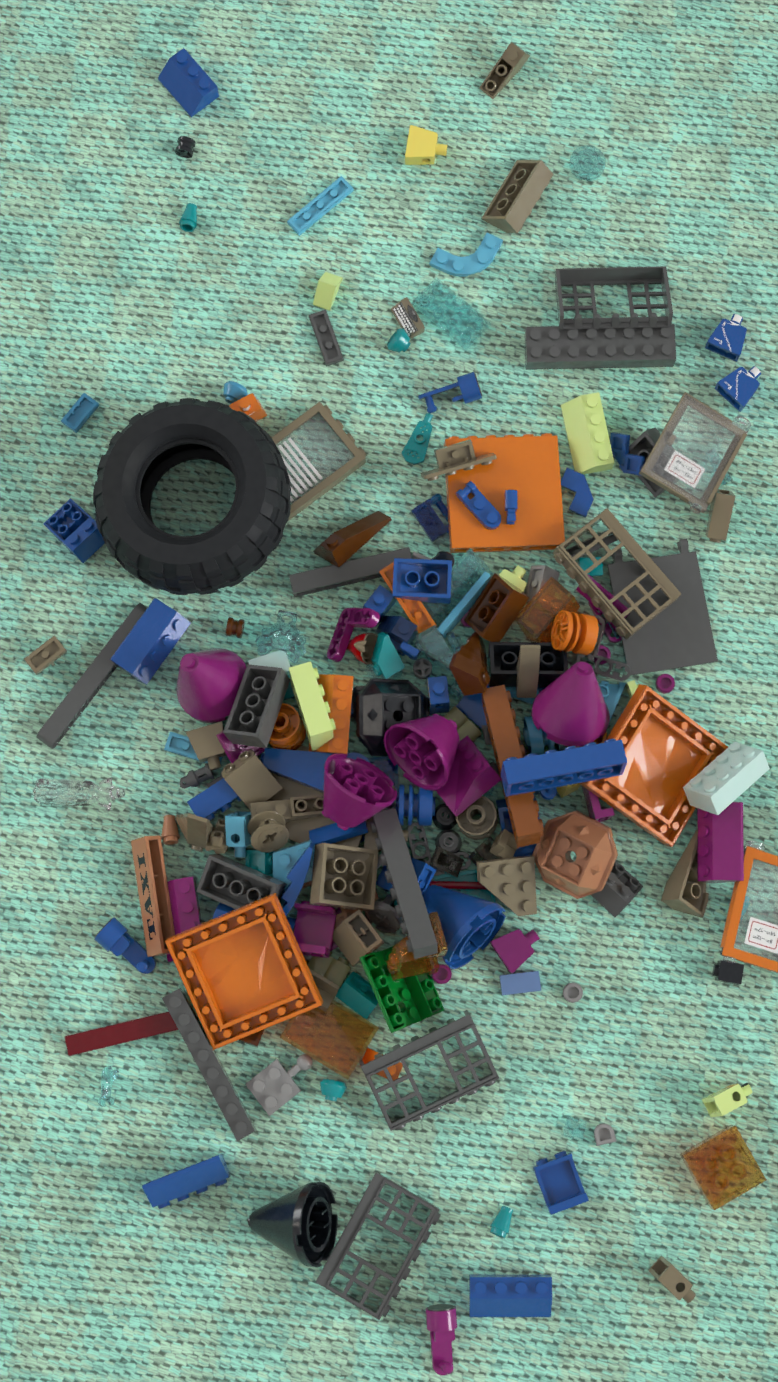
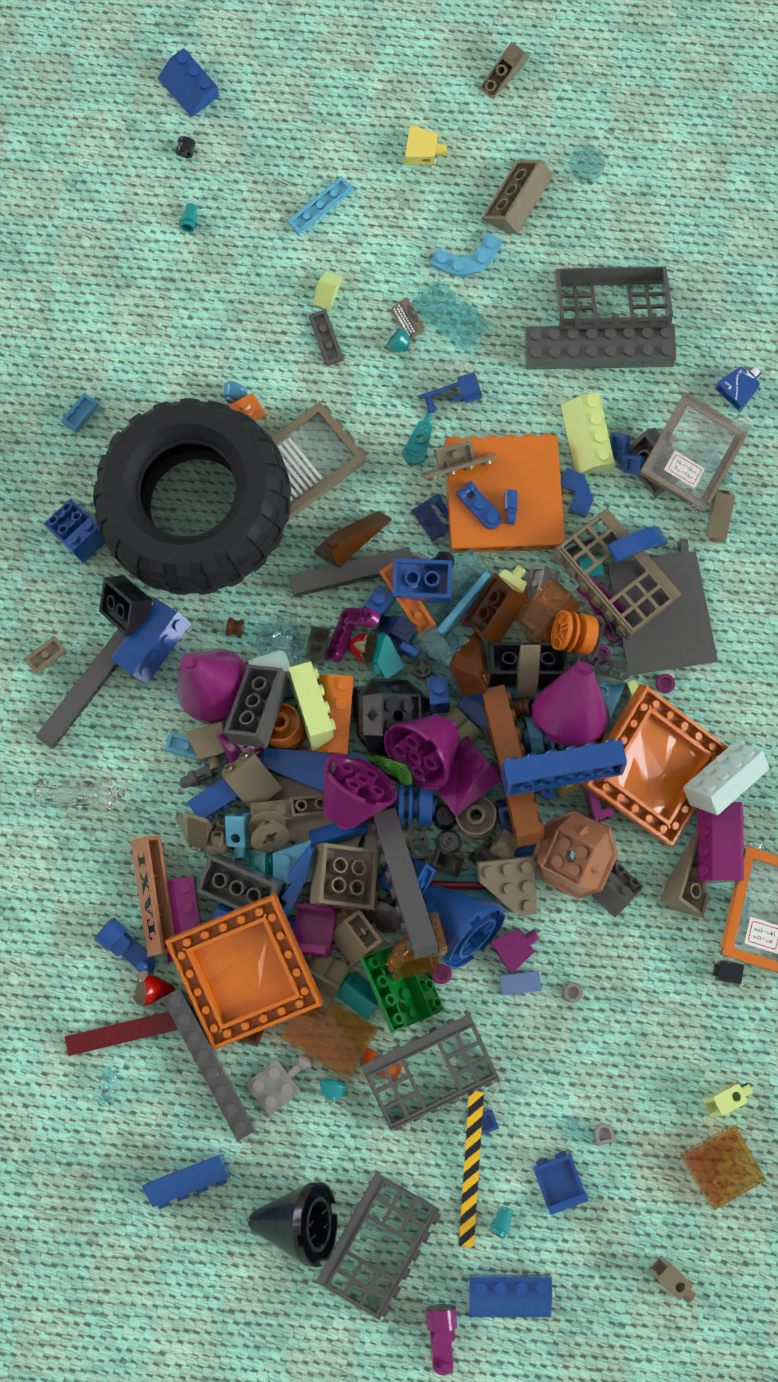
nougat cone [161,815,180,845] -> none
blue torso [705,314,747,362] -> none
none -> black slope [99,576,153,637]
none -> red hat [132,971,176,1006]
none -> clear smoke slope [305,626,331,666]
none -> bright green piece [365,754,412,785]
none -> sticker [459,1091,484,1248]
none -> blue tile [481,1109,499,1135]
none -> reddish brown wheel [513,697,532,718]
none -> blue slope [607,526,668,563]

